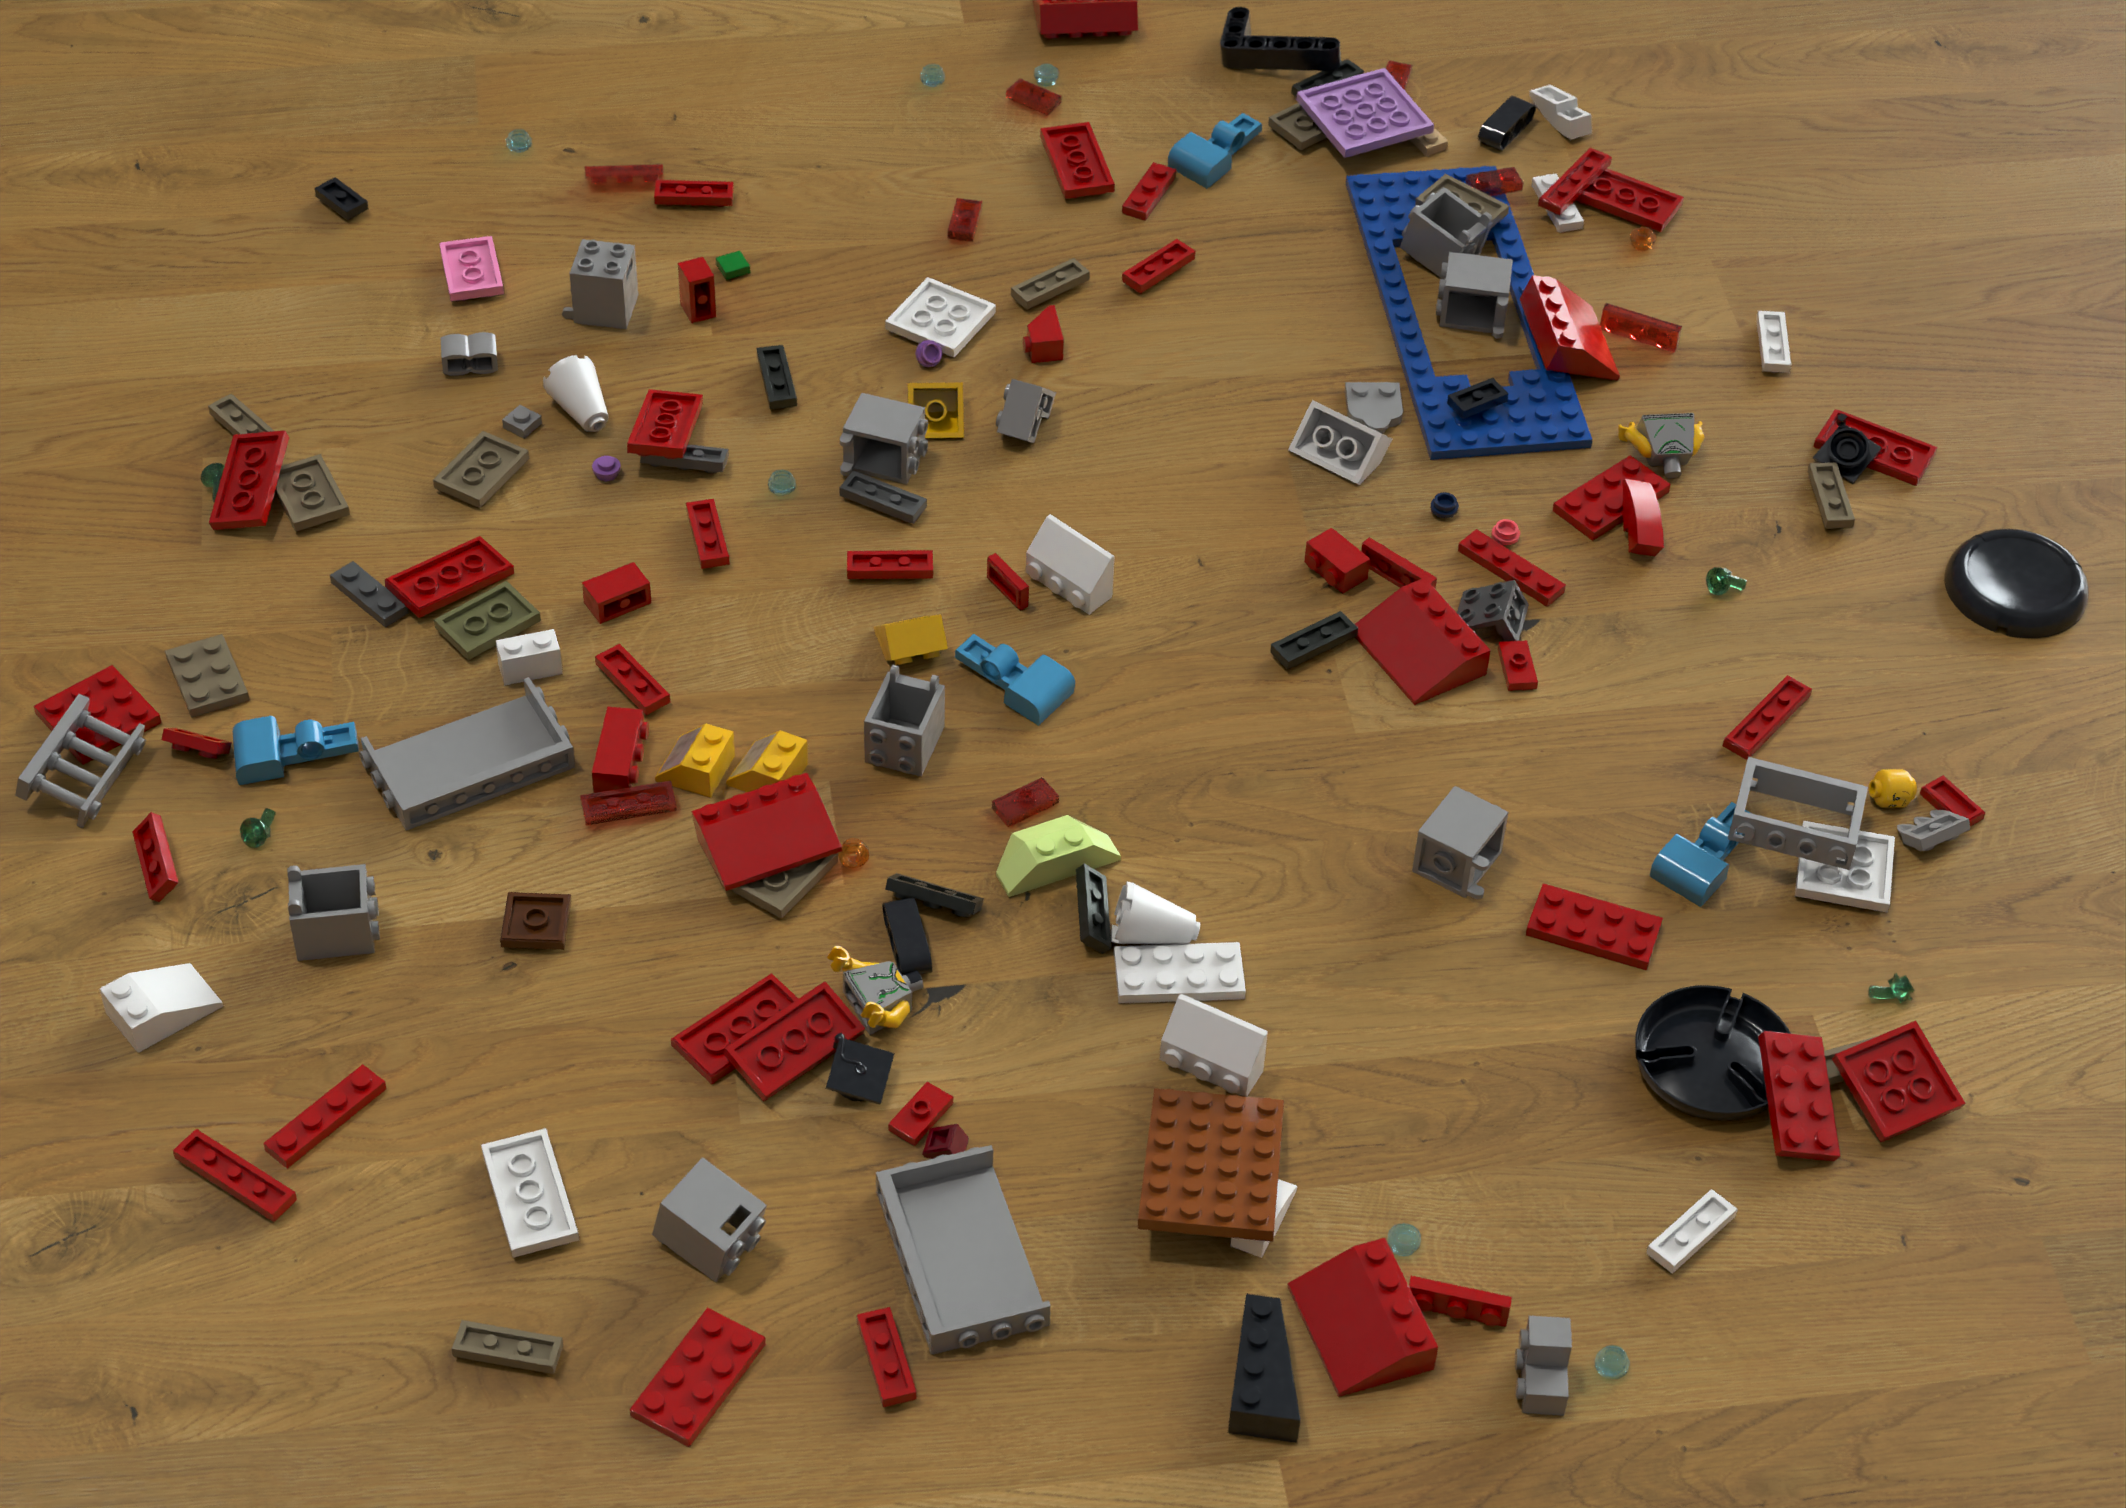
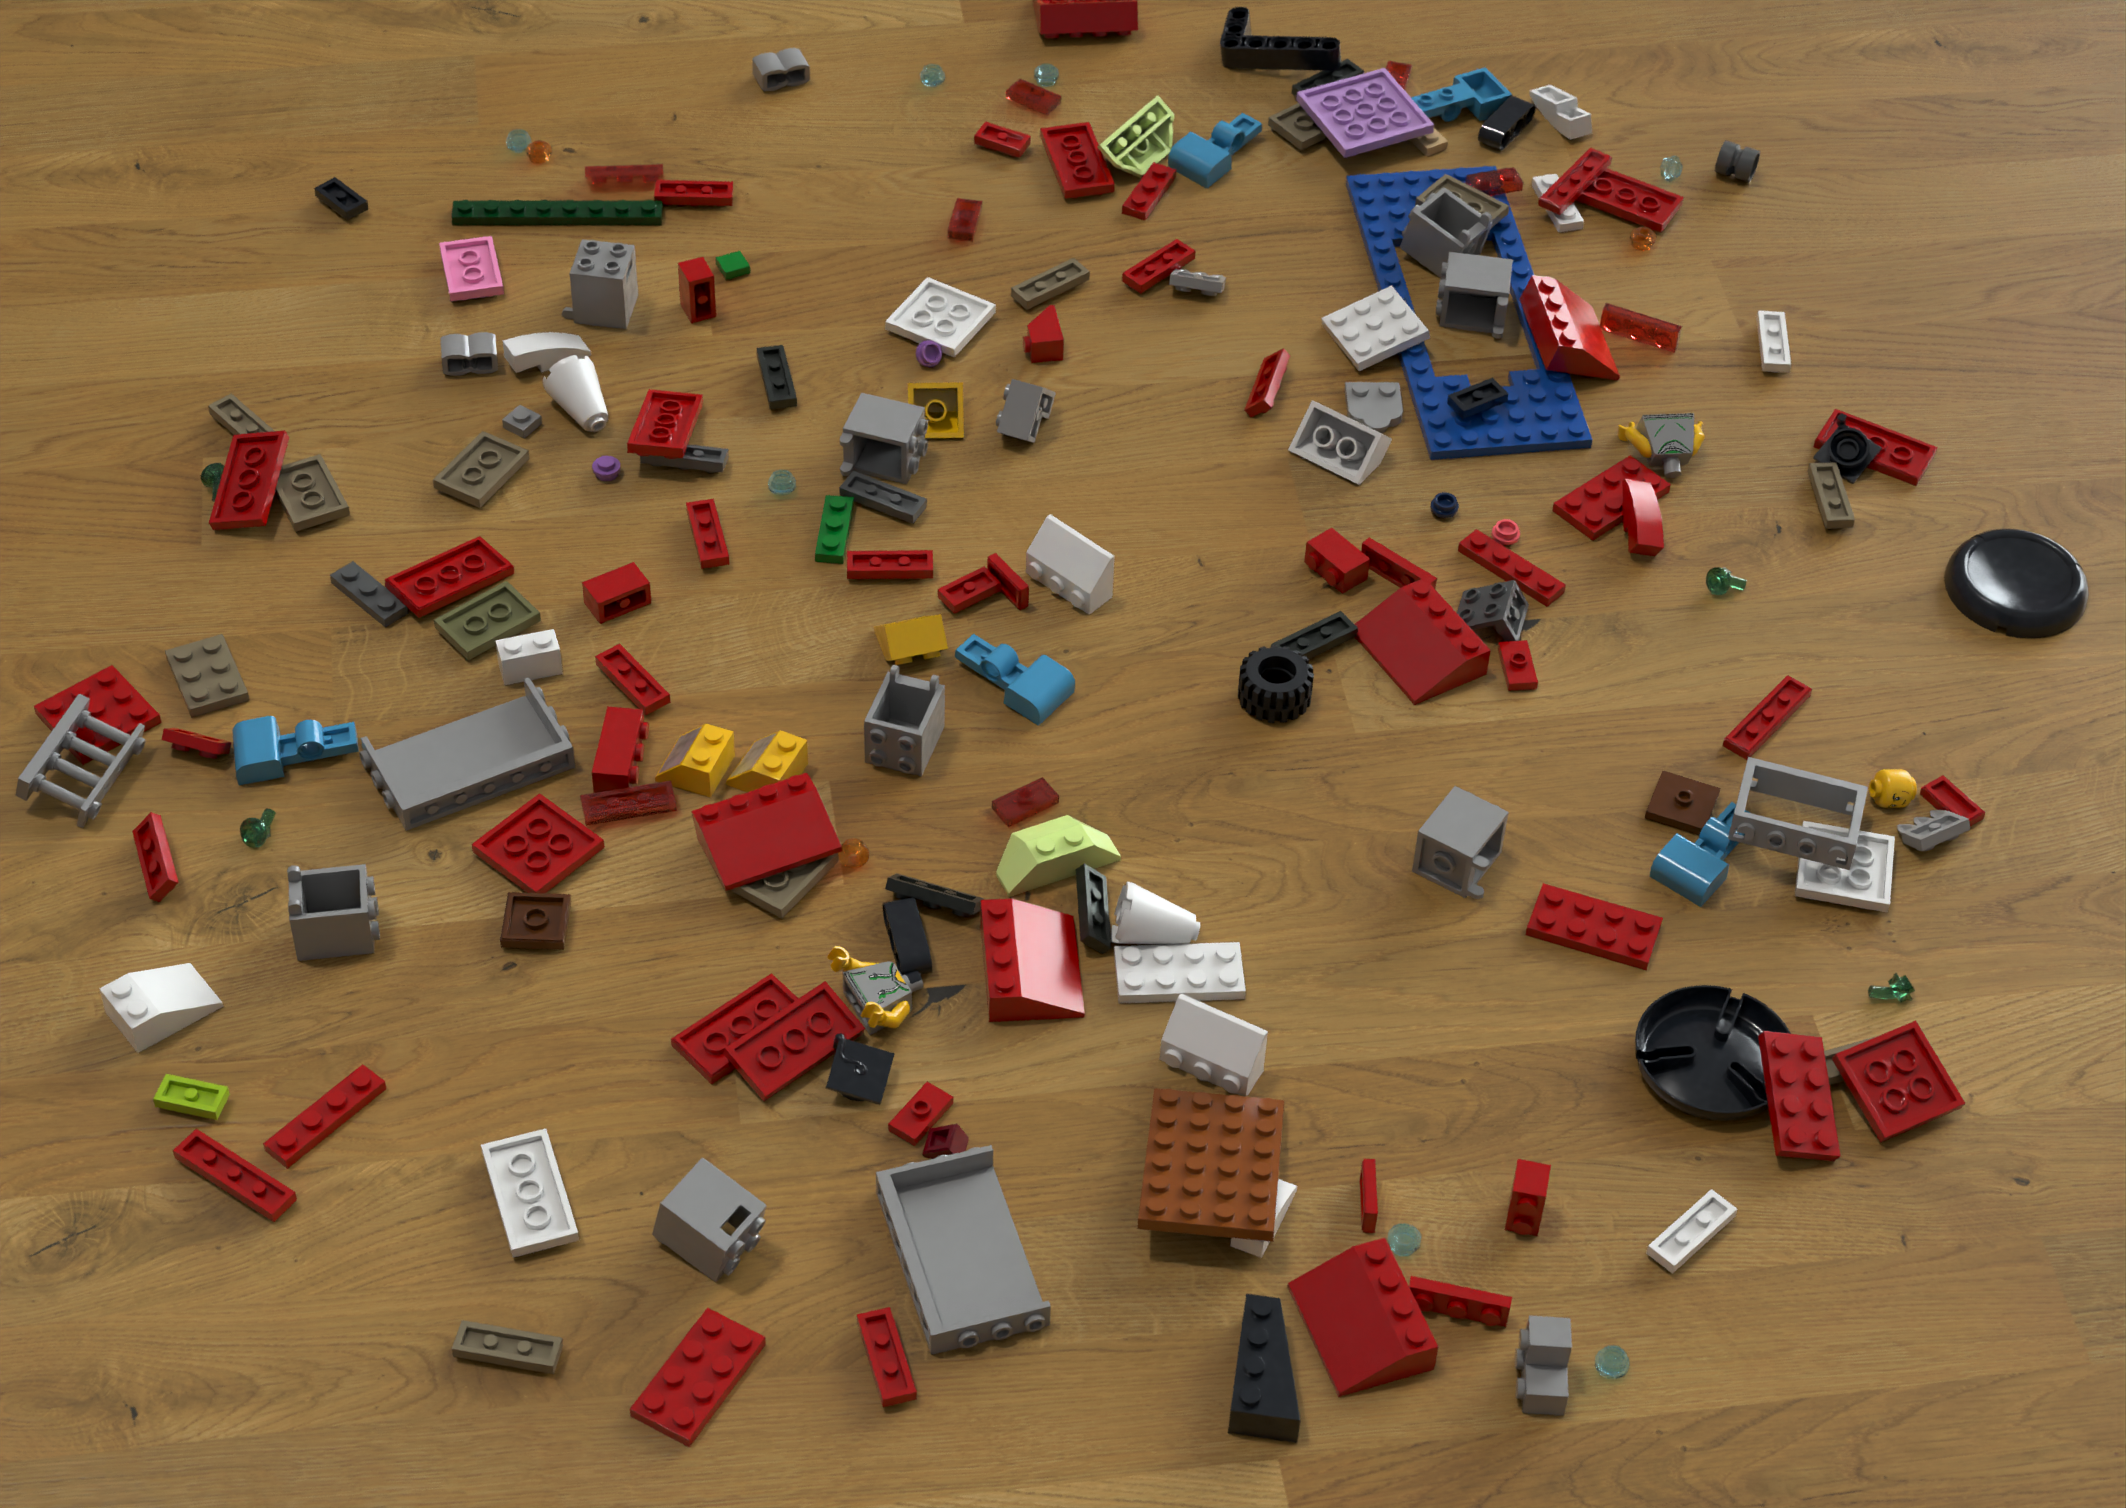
none -> lime plate [153,1074,230,1120]
none -> dark green plate [451,200,663,225]
none -> red plate [472,793,605,893]
none -> white slope [503,332,591,373]
none -> clear orange plate [526,140,552,164]
none -> light grey brick [752,48,810,91]
none -> green plate [815,495,854,564]
none -> red plate [937,566,1001,614]
none -> red plate [974,121,1031,158]
none -> red slope [980,898,1085,1022]
none -> yellowish green wedge [1097,95,1174,178]
none -> light grey plate [1169,269,1226,296]
none -> black tyre [1238,645,1314,723]
none -> red plate [1244,348,1290,417]
none -> white plate [1321,286,1430,371]
none -> red tile [1359,1159,1378,1233]
none -> dark azure plate [1411,67,1512,122]
none -> red brick [1505,1159,1551,1236]
none -> reddish brown plate [1645,770,1721,835]
none -> clear light blue plate [1660,156,1682,181]
none -> dark grey wheel [1715,140,1760,182]

